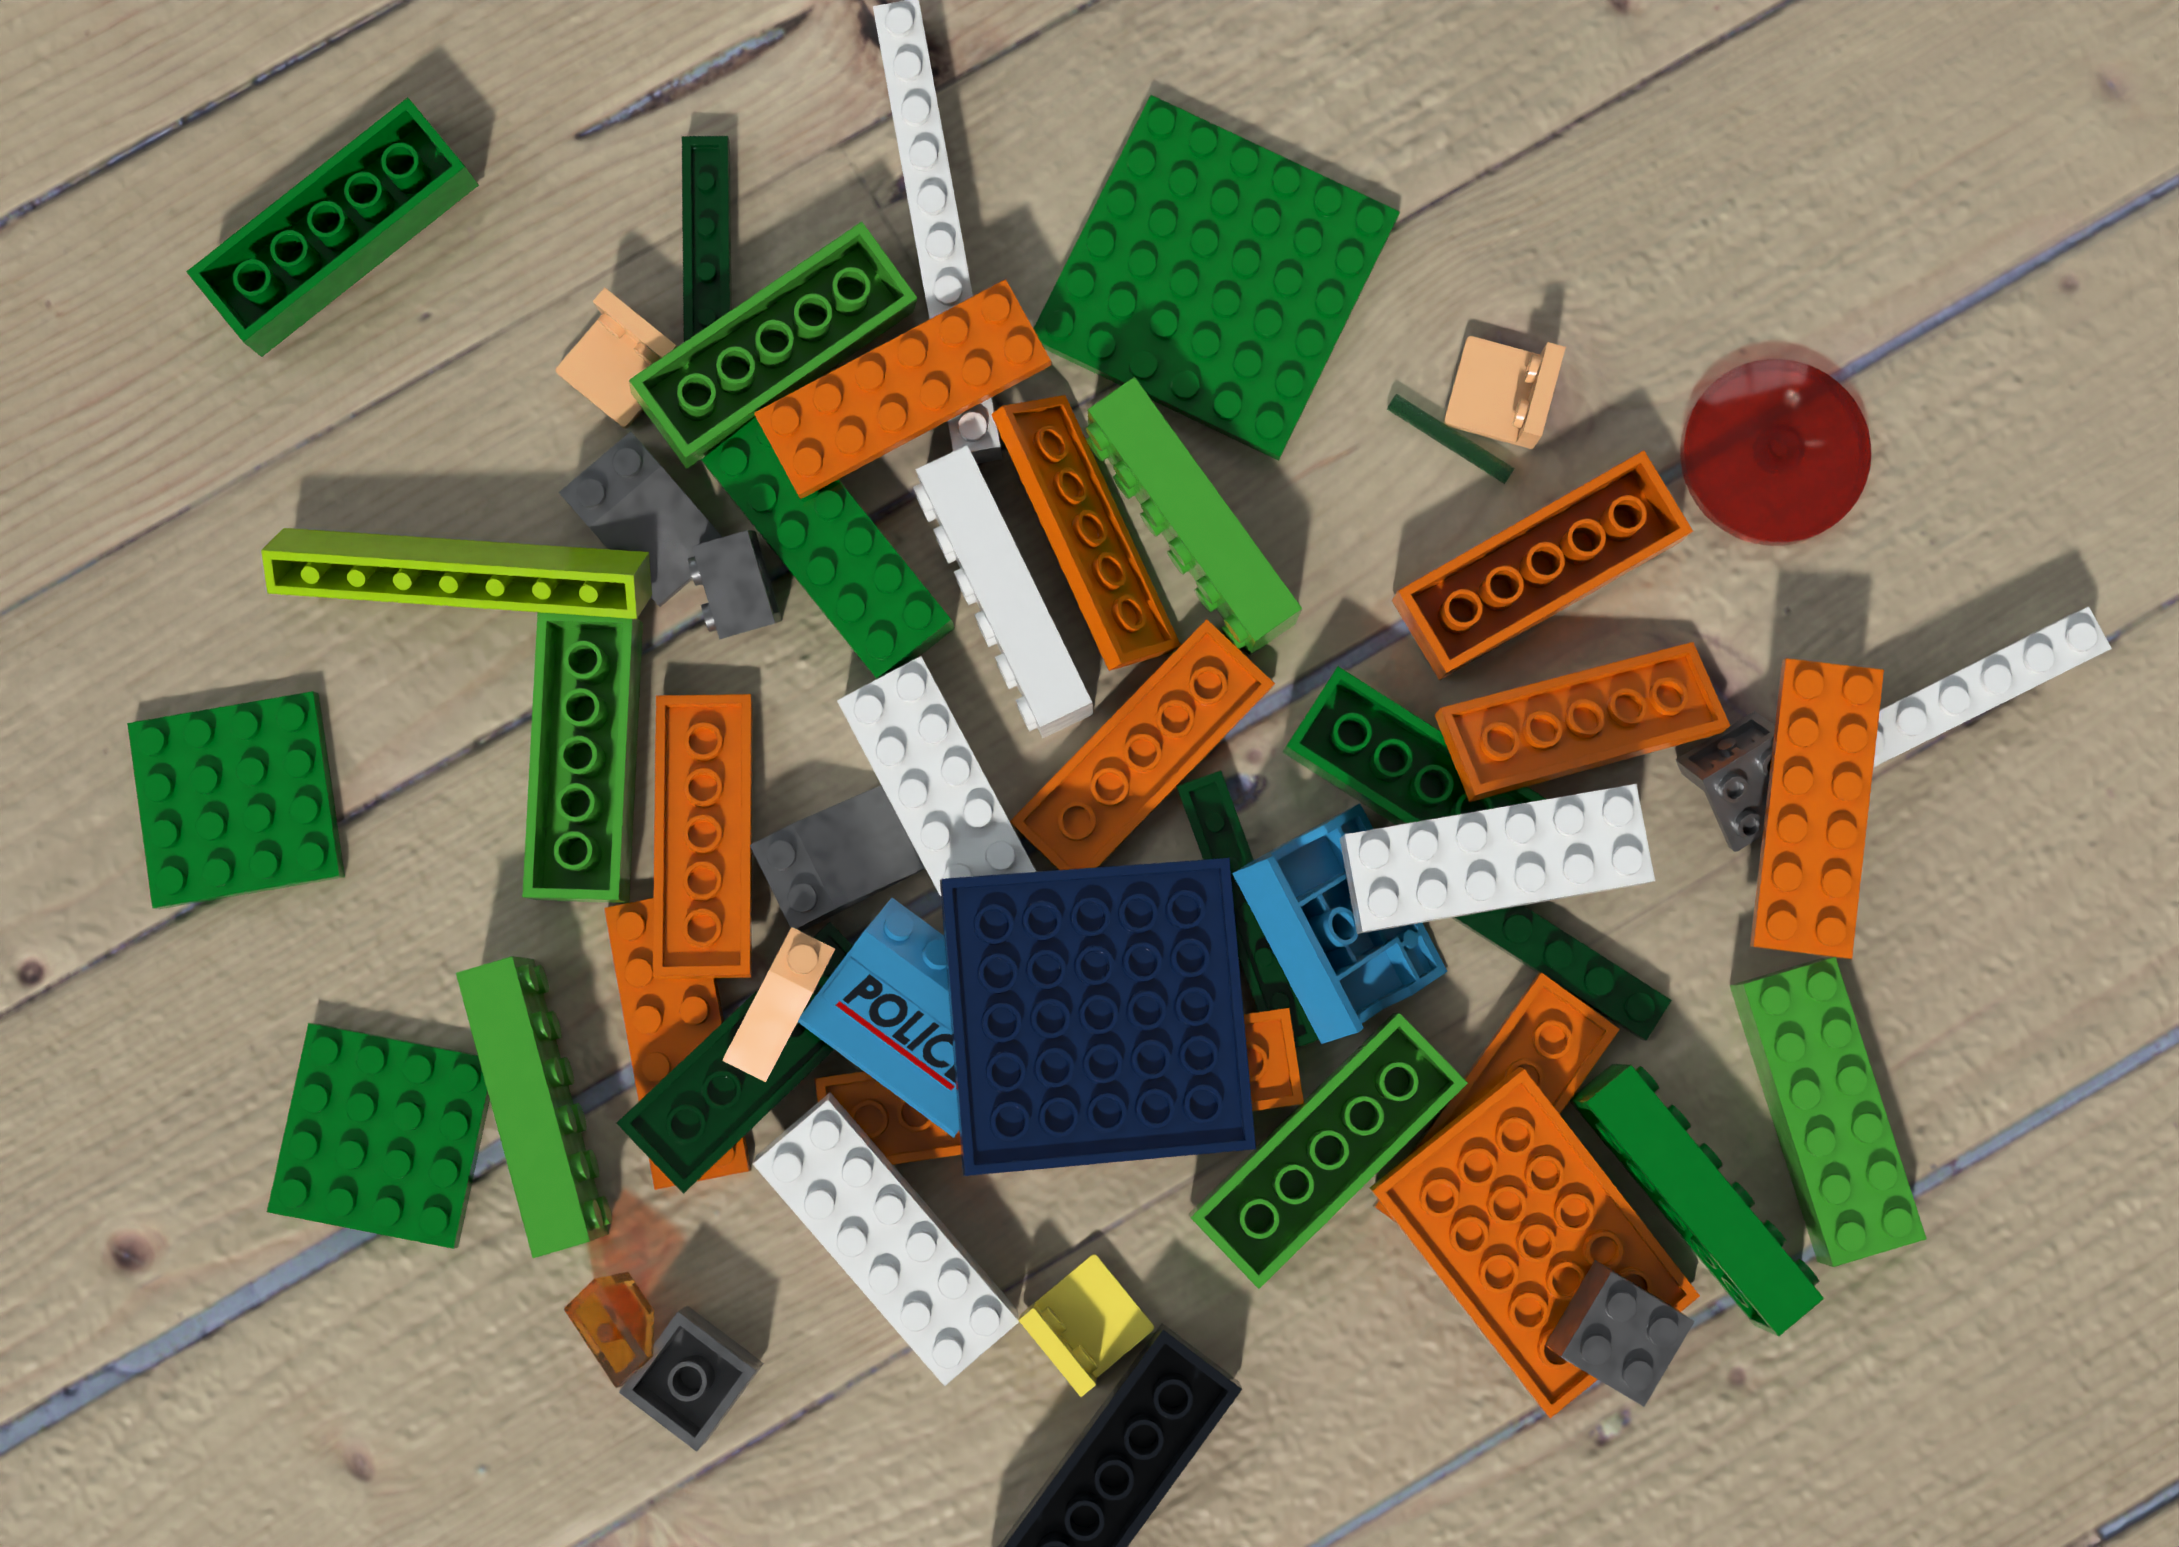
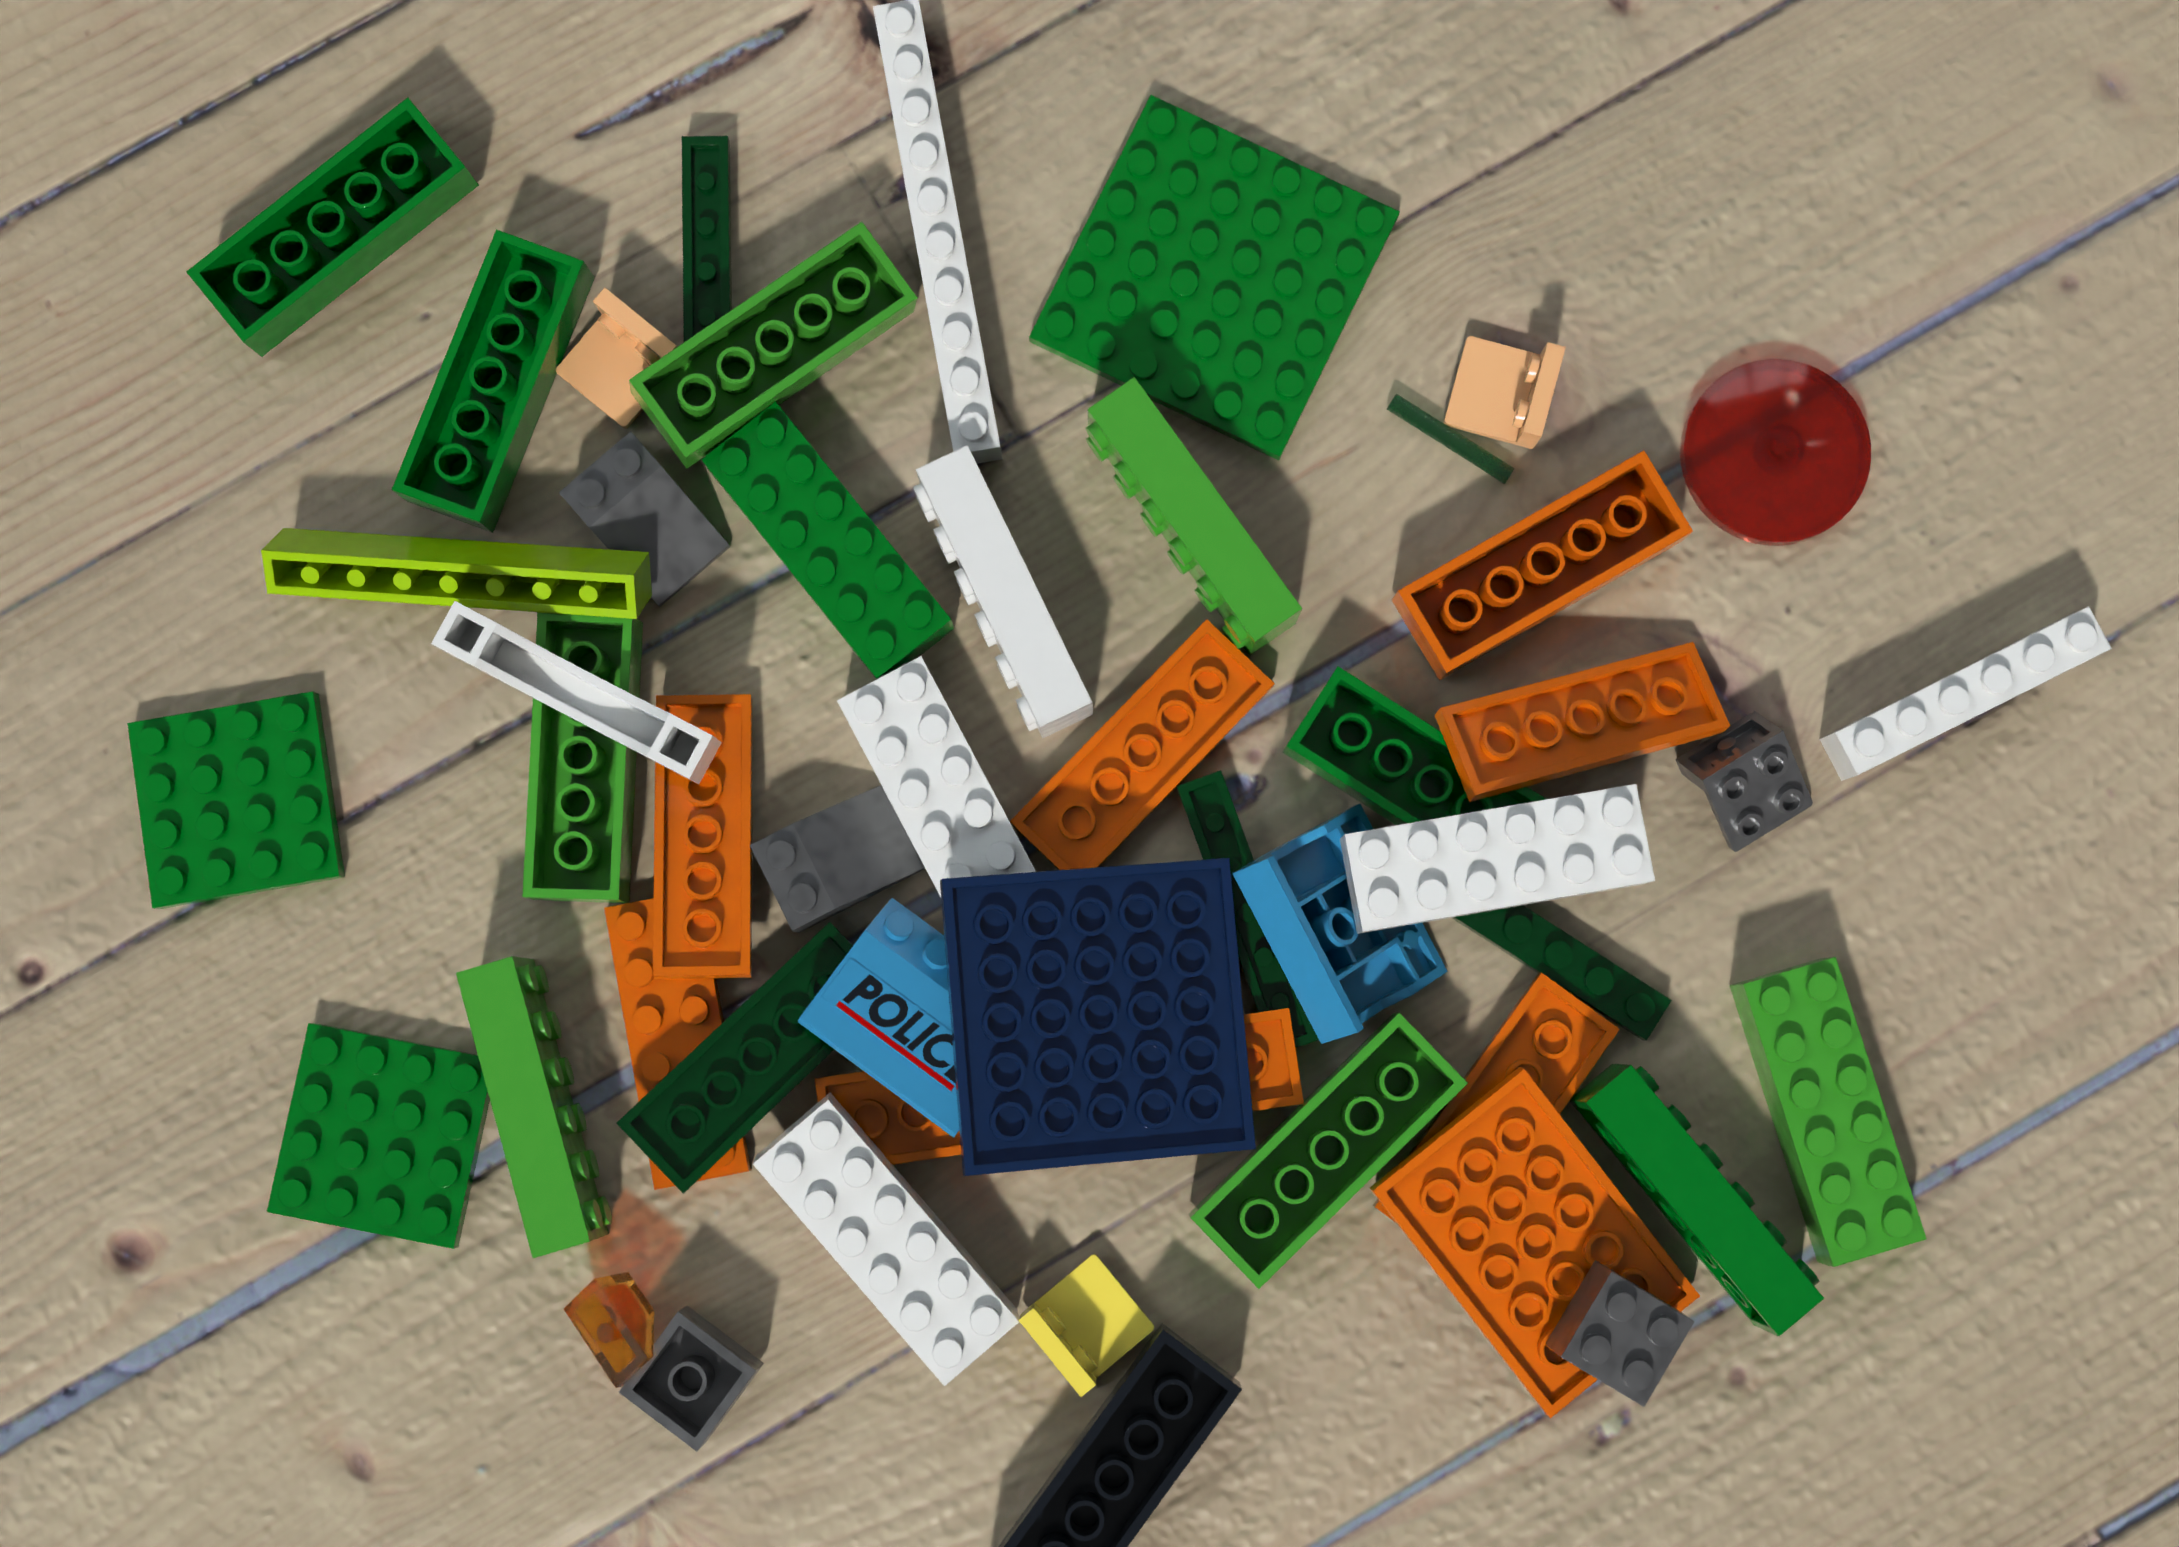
flat silver brick [687,530,782,639] -> none
light nougat slope [722,927,835,1082] -> none
orange plate [754,279,1051,499] -> none
orange plate [991,395,1181,671] -> none
orange plate [1750,658,1884,959] -> none
none -> green brick [392,229,595,533]
none -> white arch [431,601,722,784]

